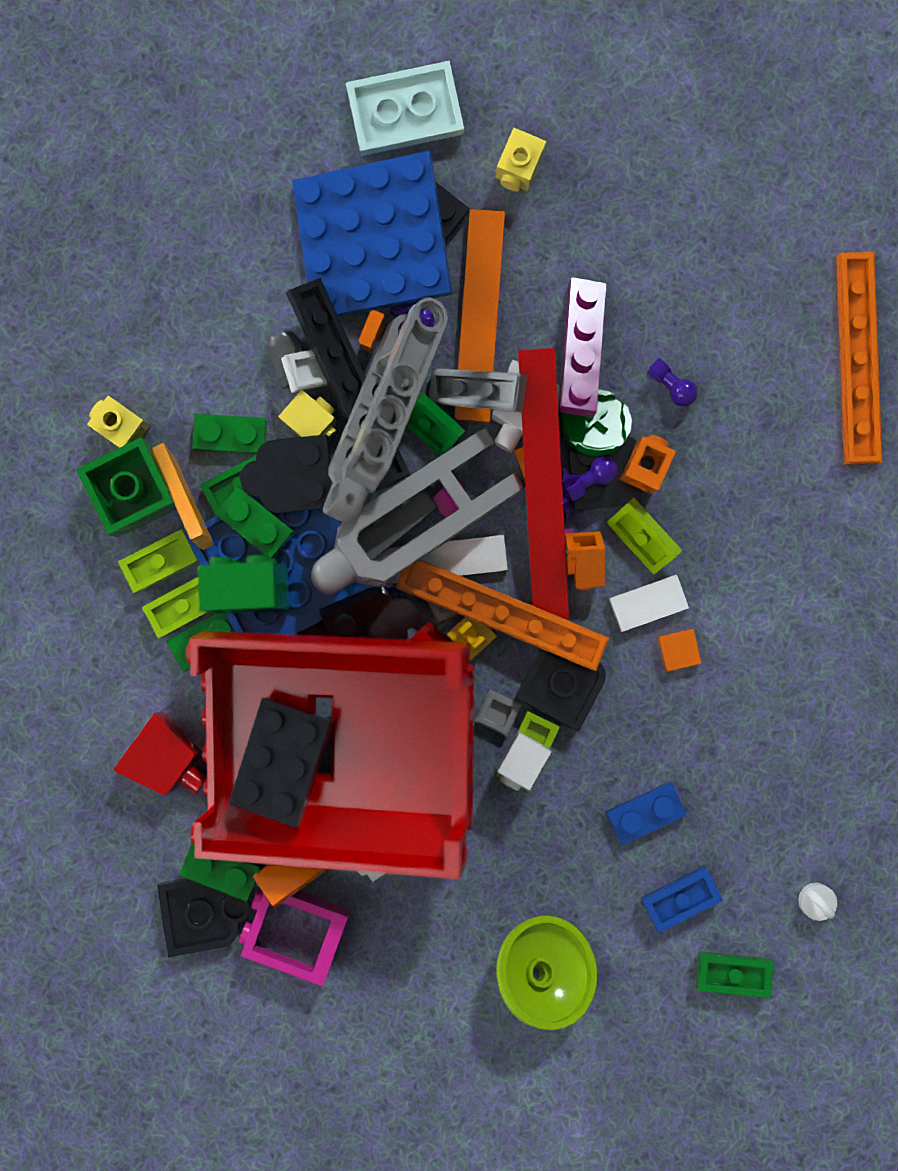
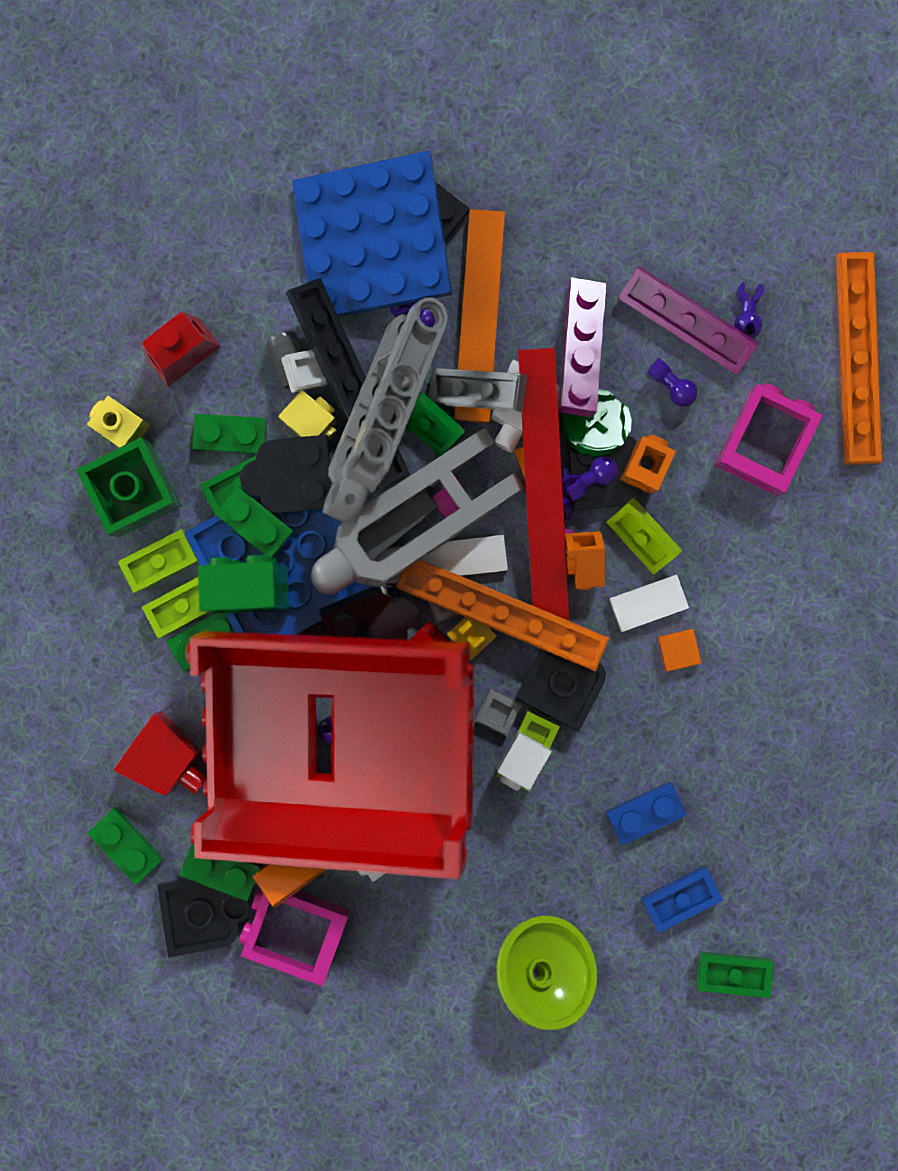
light orange tile [152,443,214,550] -> none
black plate [229,697,334,828] -> none
light aqua plate [346,61,464,156] -> none
orange tile [358,310,386,355] -> none
light yellow brick [496,128,547,192] -> none
white tile [798,883,837,921] -> none
none -> green plate [87,807,164,886]
none -> red torso [141,312,221,387]
none -> magenta plate [618,266,759,375]
none -> dark pink window [714,383,823,496]
none -> dark purple arm [734,282,764,338]

